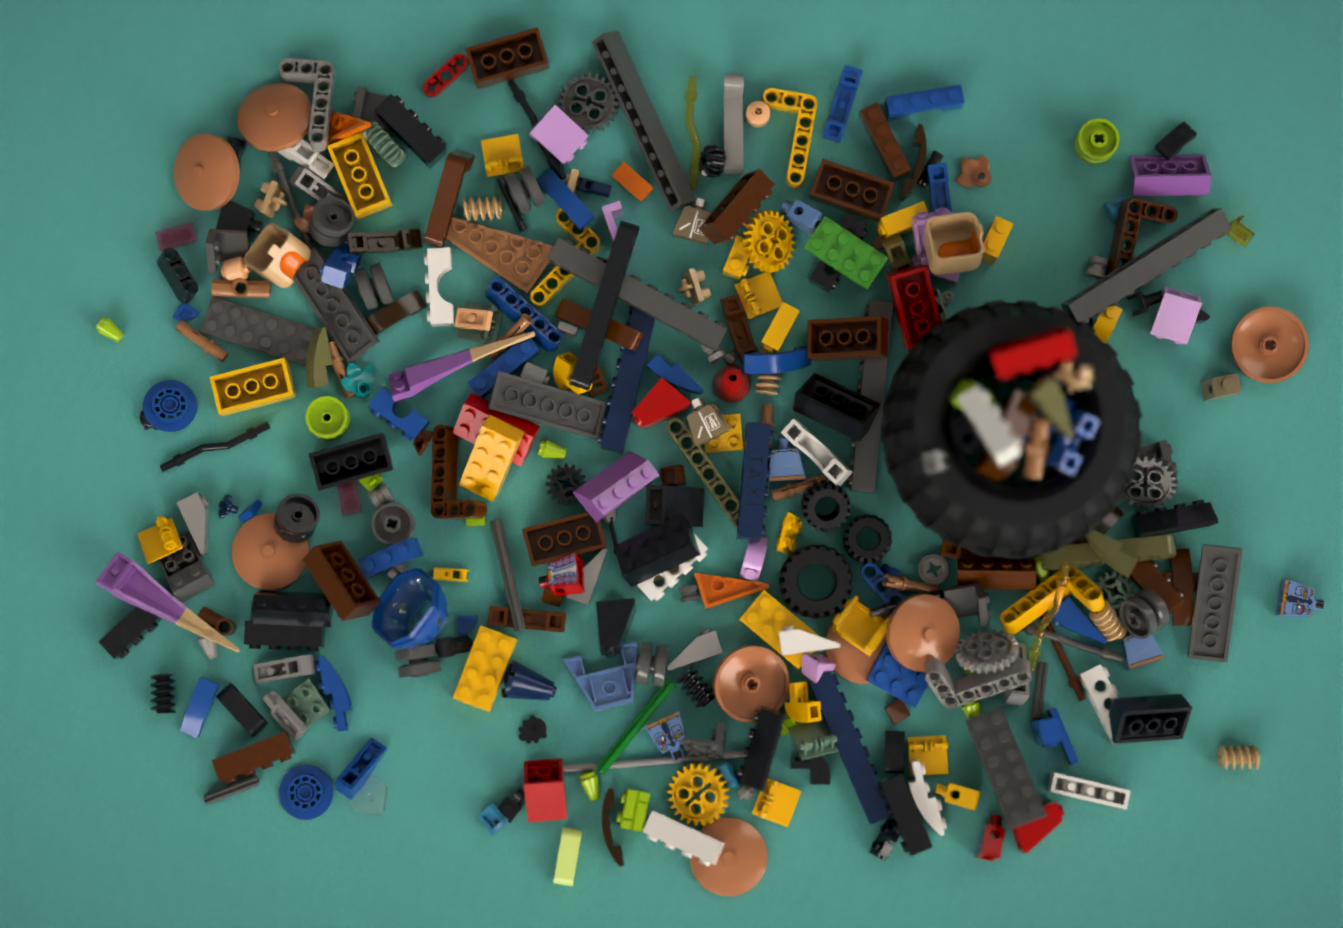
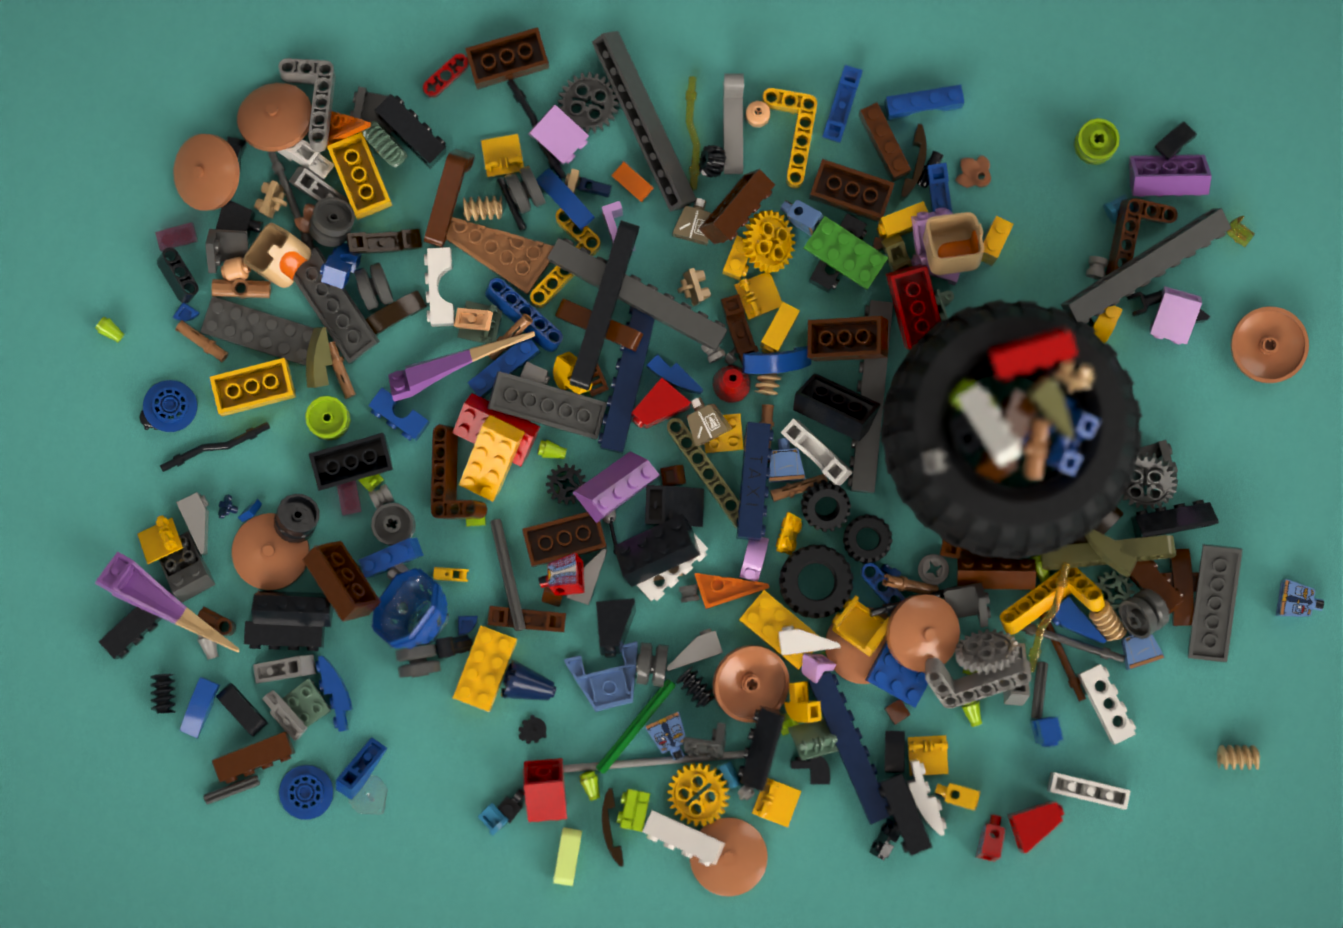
teal plate [340,363,376,399] -> none
reddish brown slope [413,429,433,456] -> none
light grey tile [558,321,578,338] -> none
dark grey plate [965,707,1047,830] -> none
blue tile [1047,708,1078,765] -> none
black slope [1109,694,1192,744] -> none
dark tan torso [1200,373,1241,401] -> none

